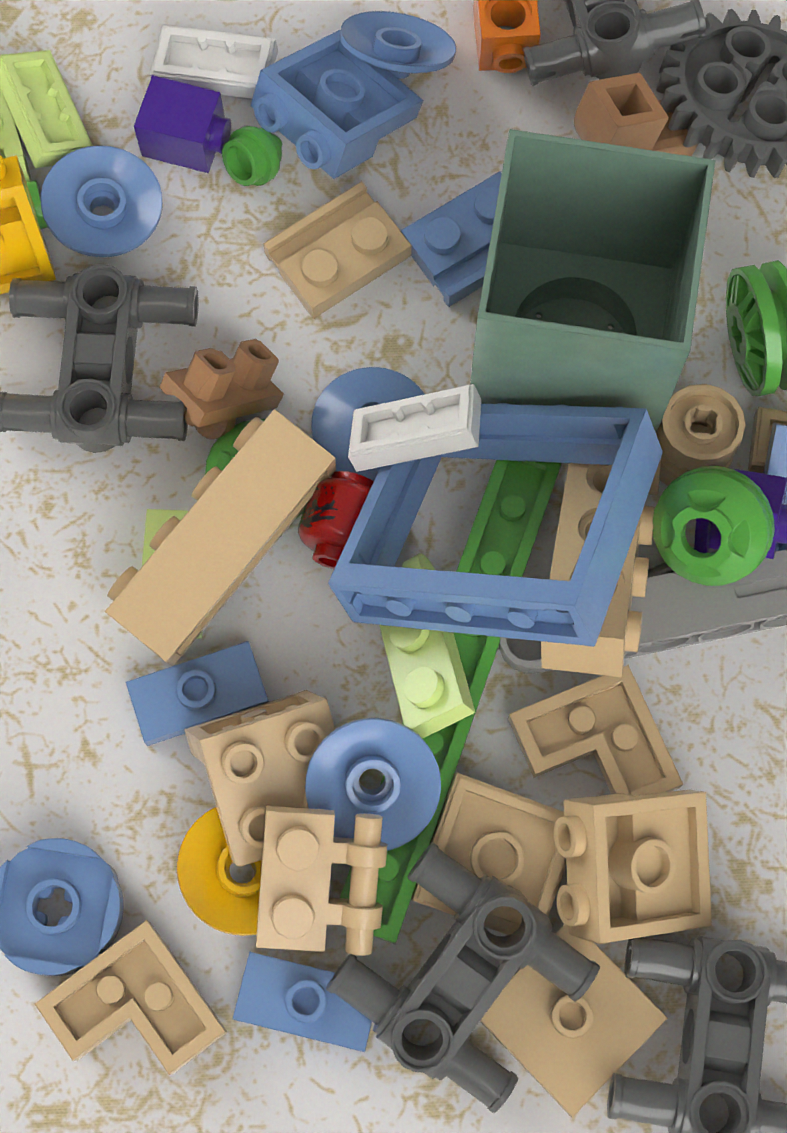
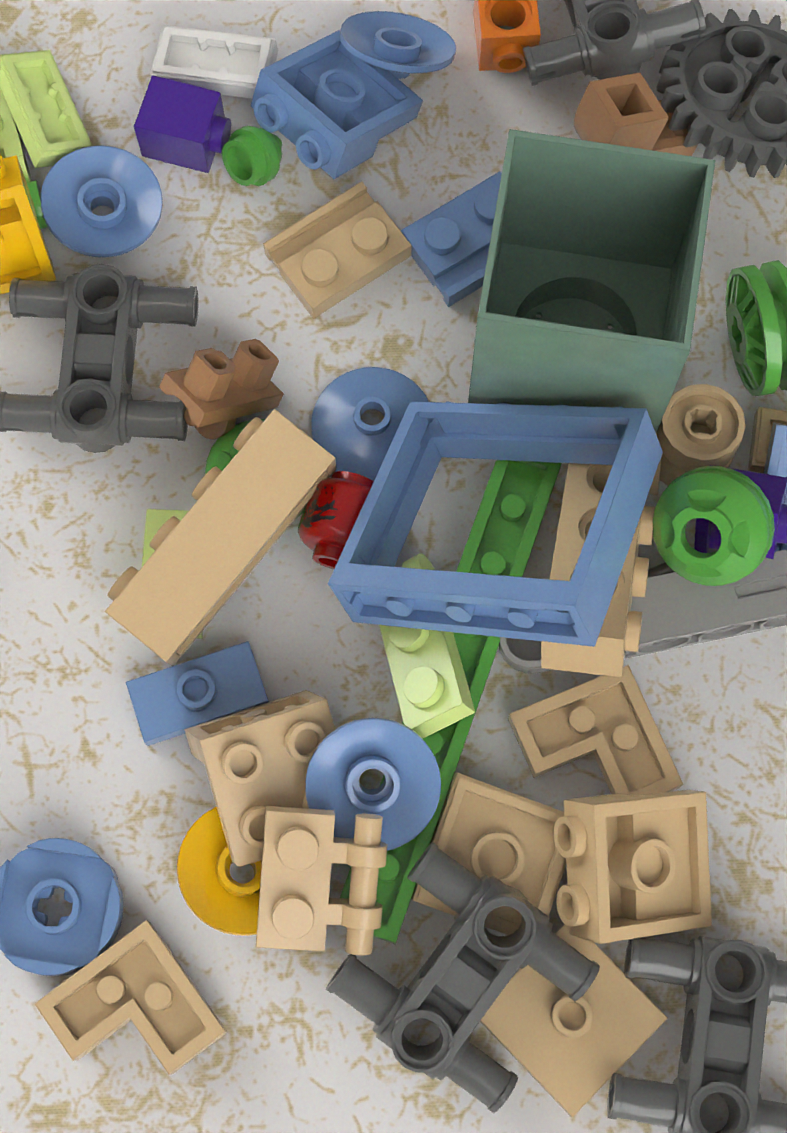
medium blue plate [232,952,372,1052] -> none
white plate [348,384,481,472] -> none

